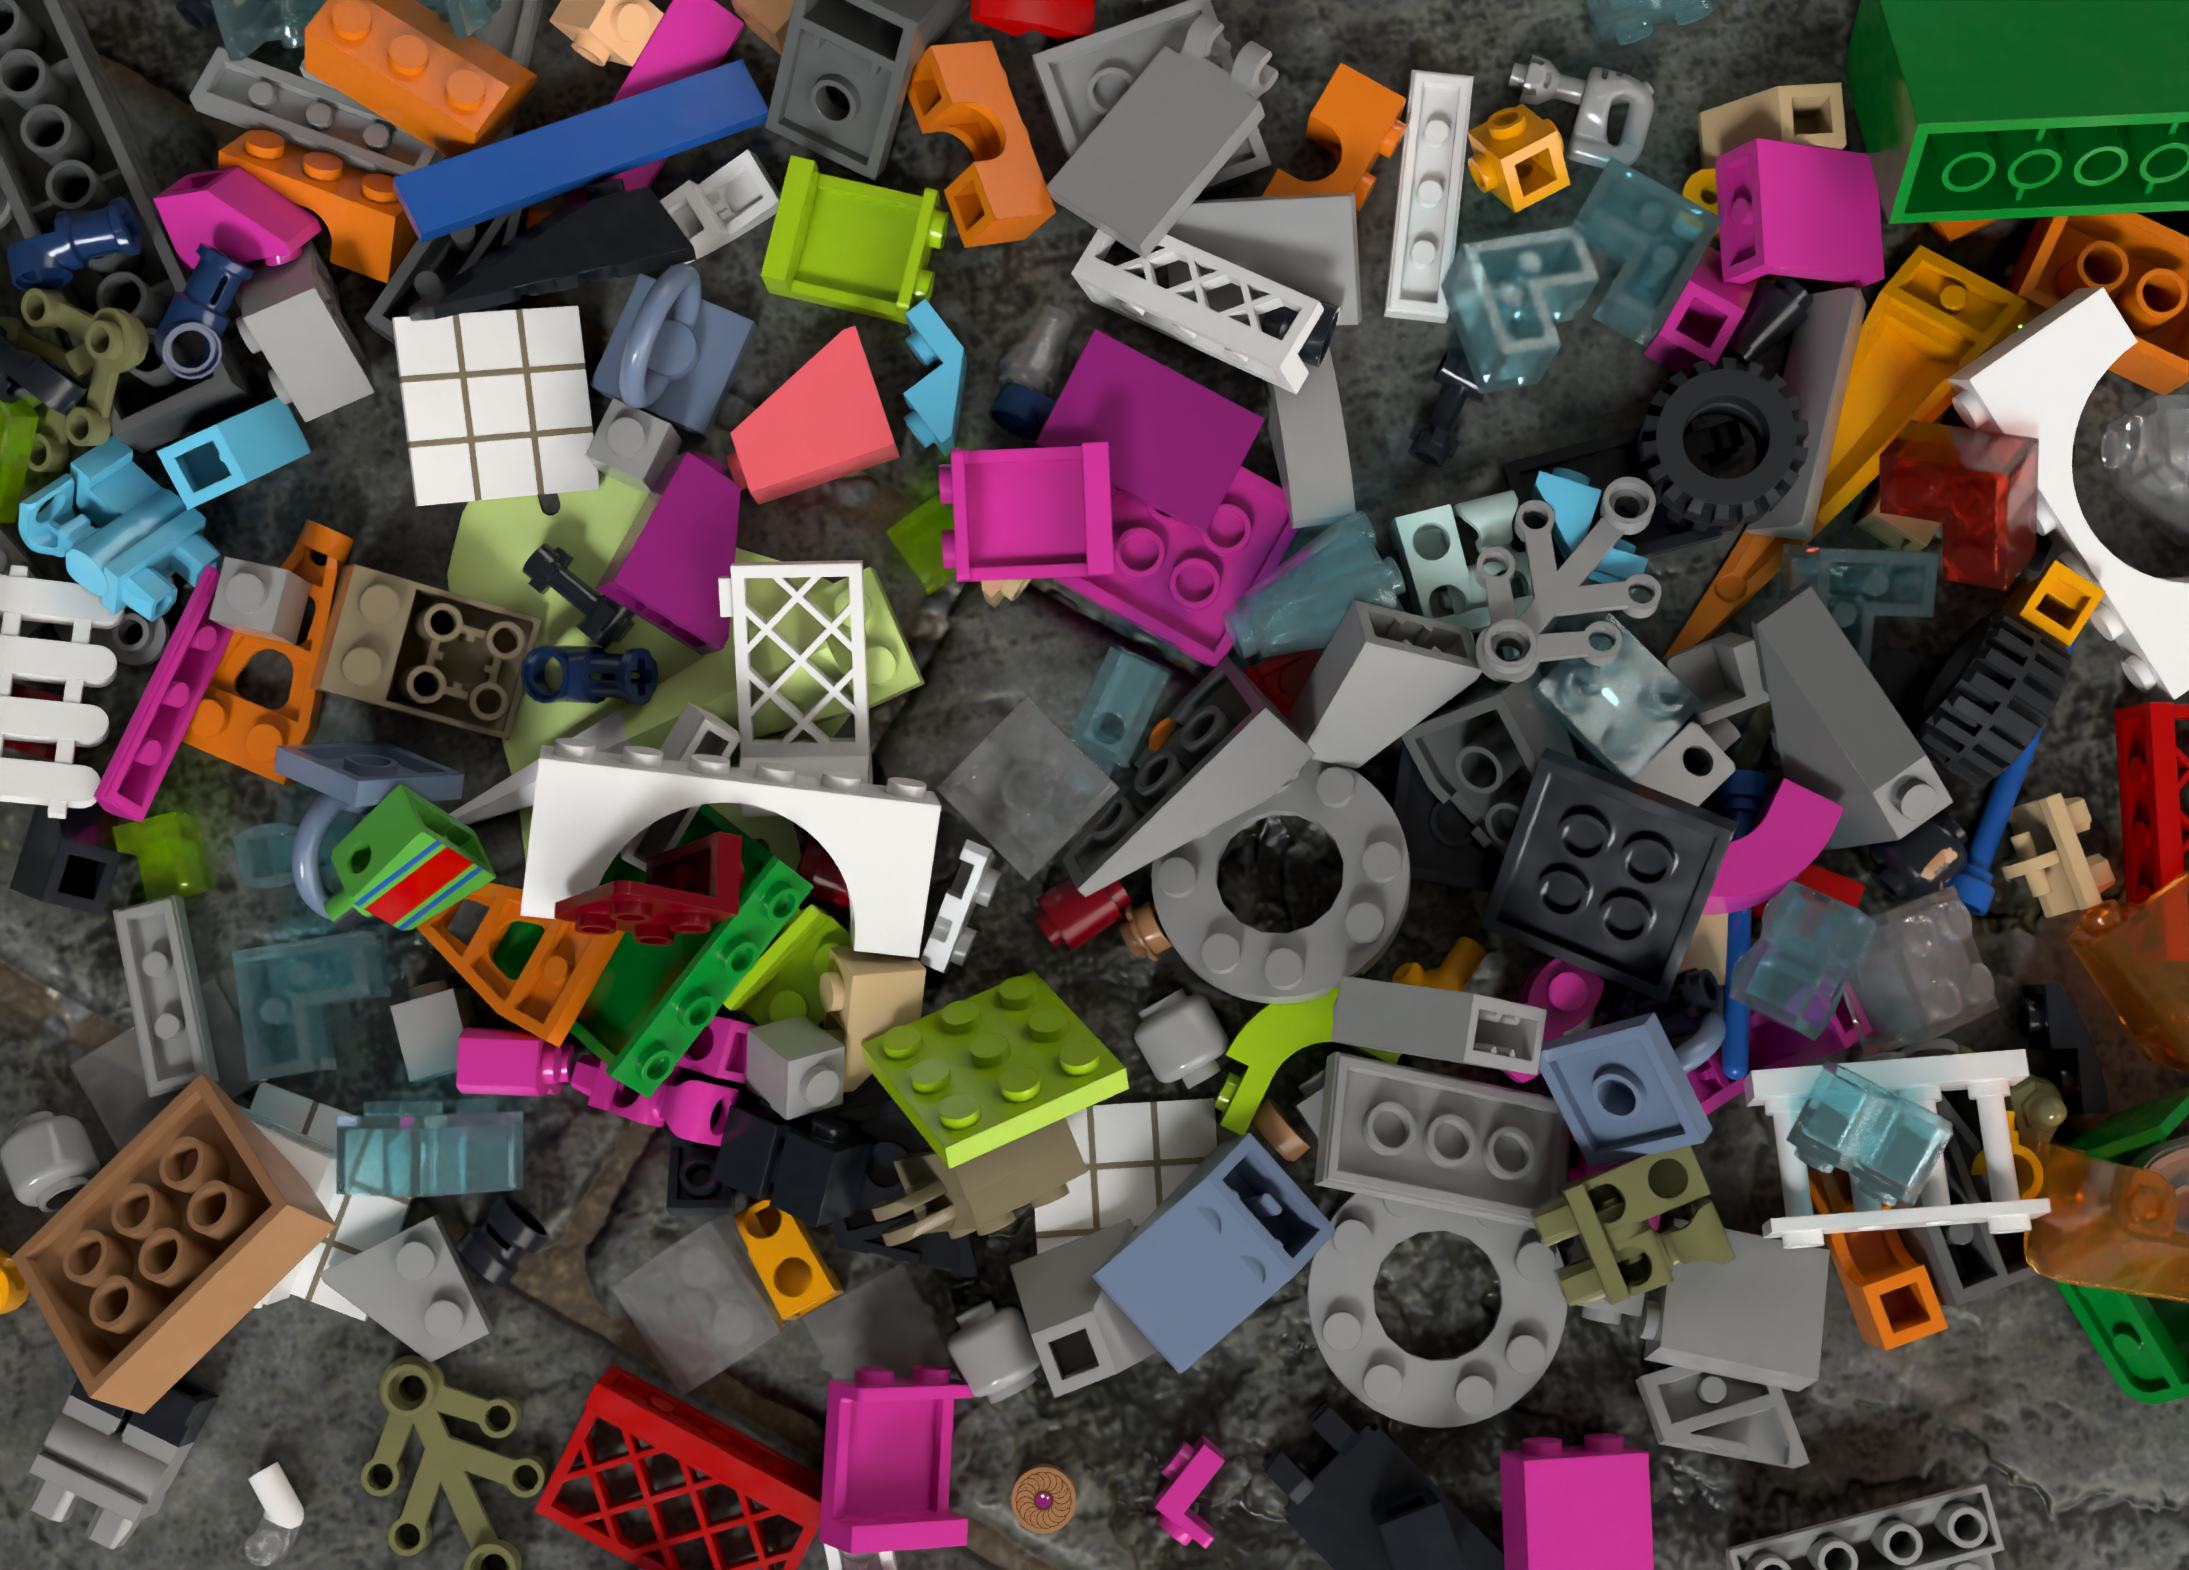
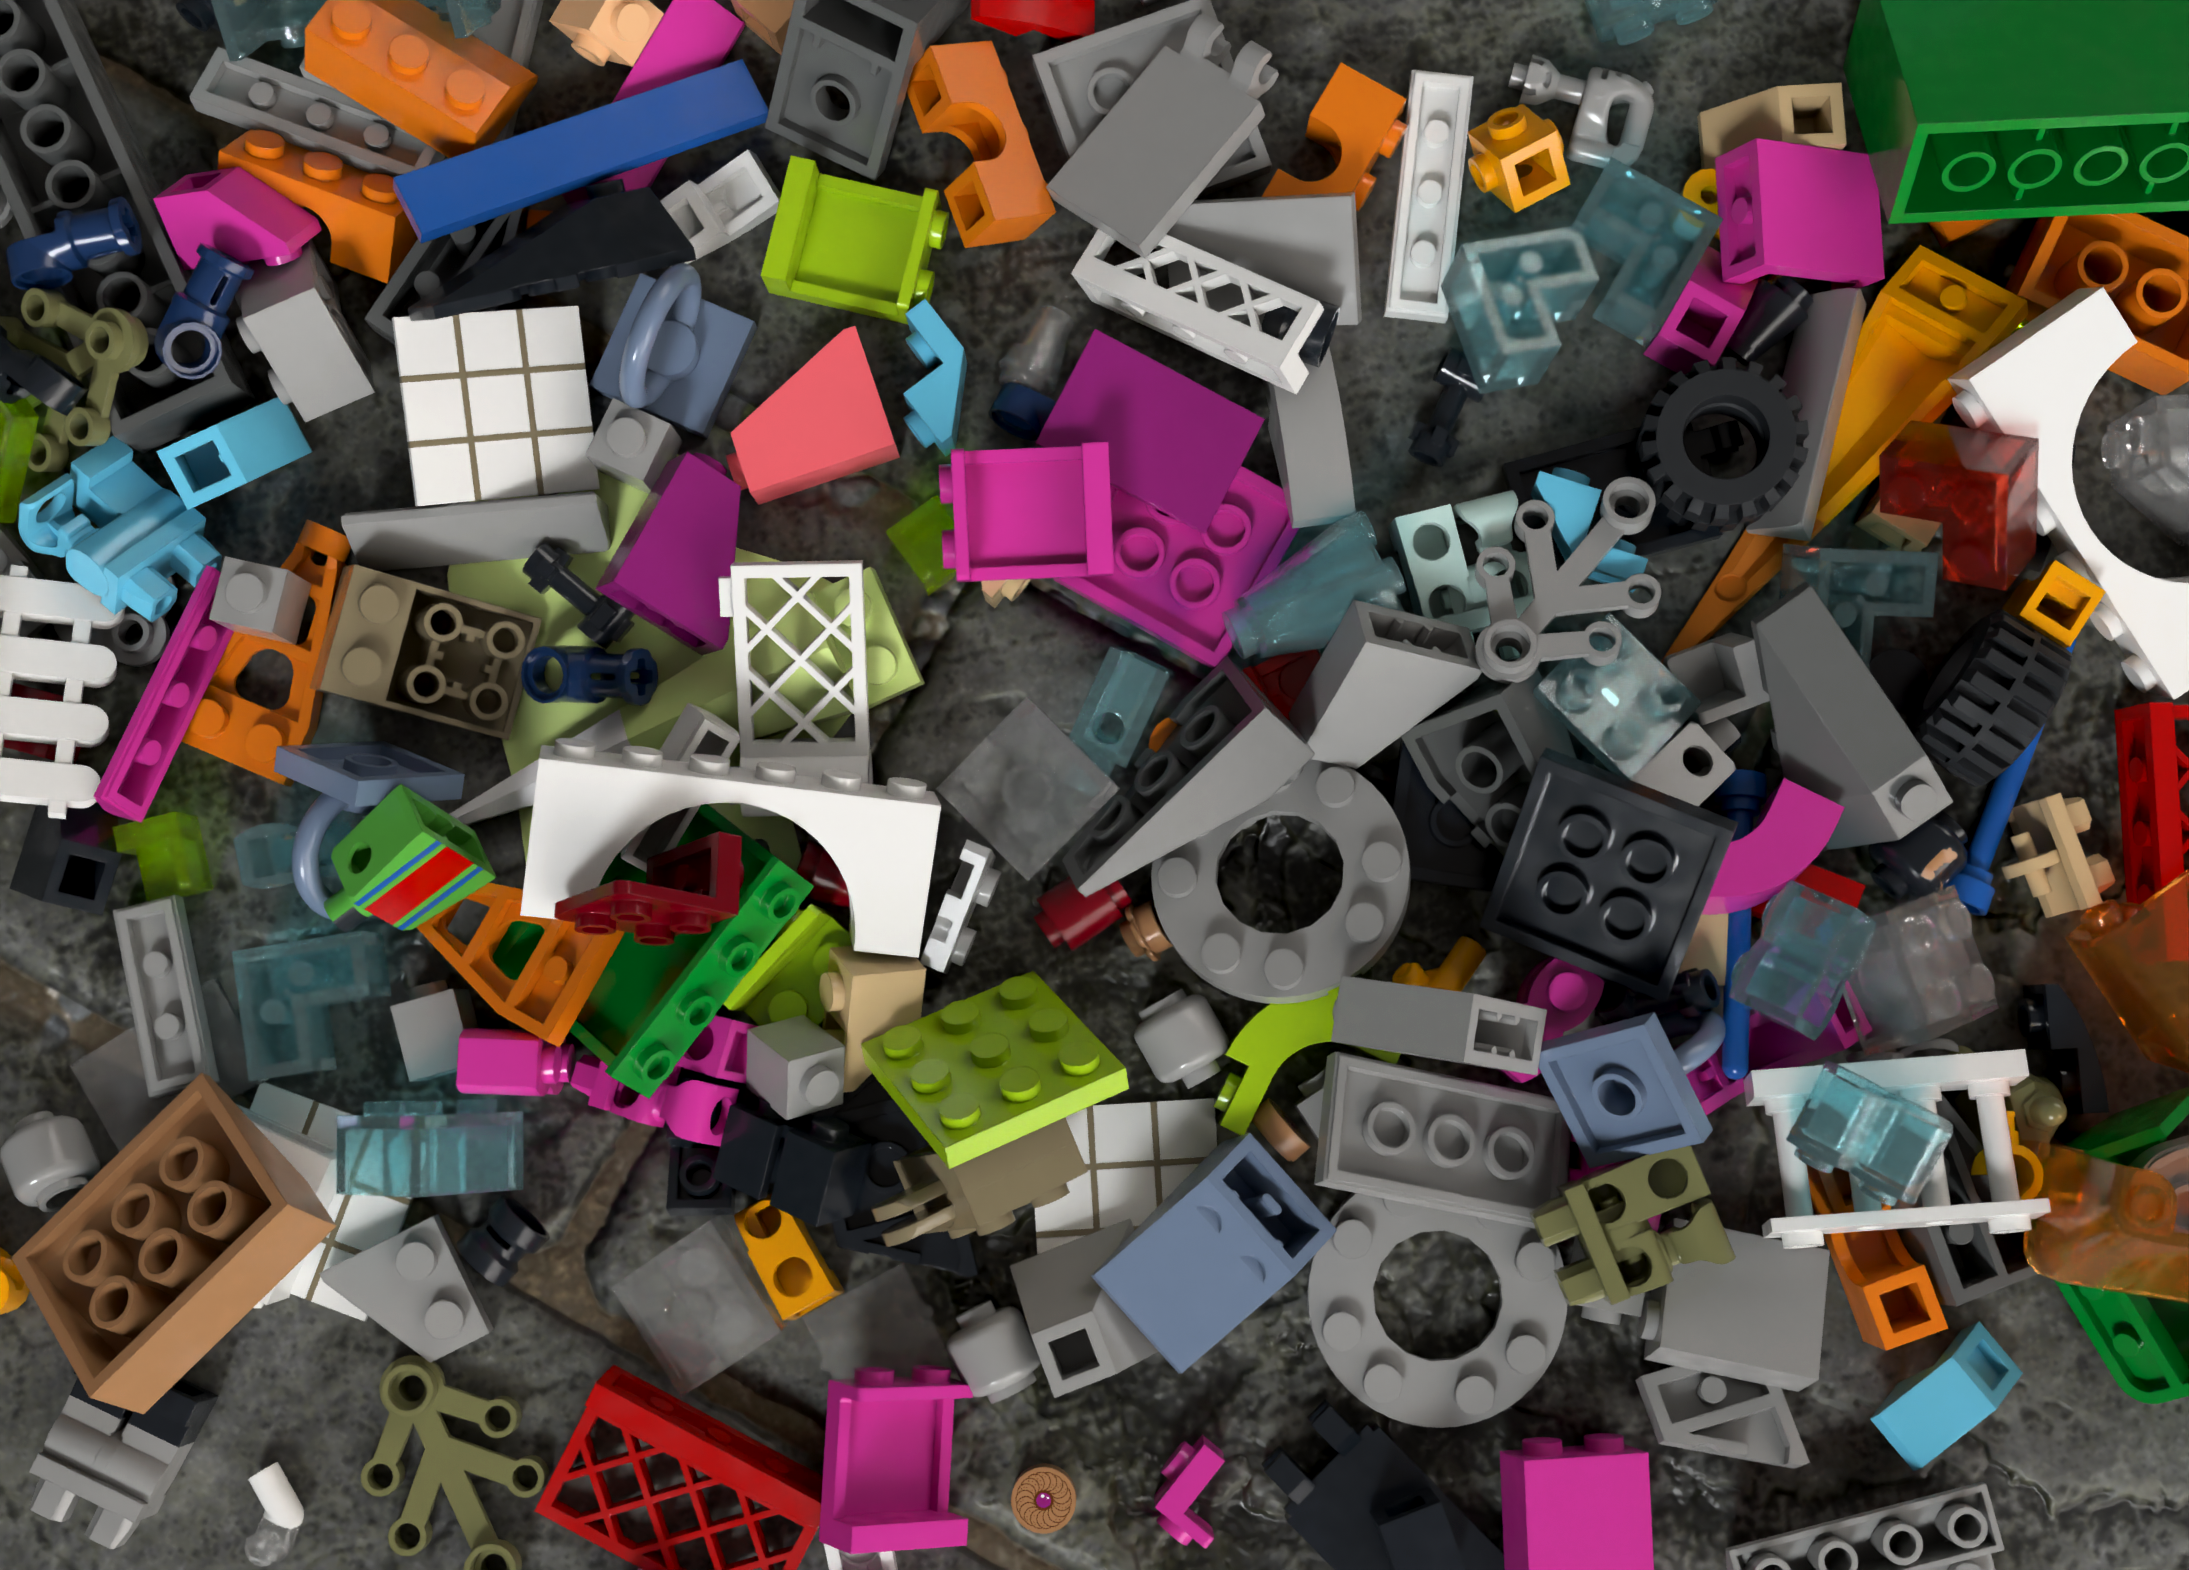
none -> light grey slope [341,491,611,571]
none -> medium azure slope [1870,1321,2023,1471]

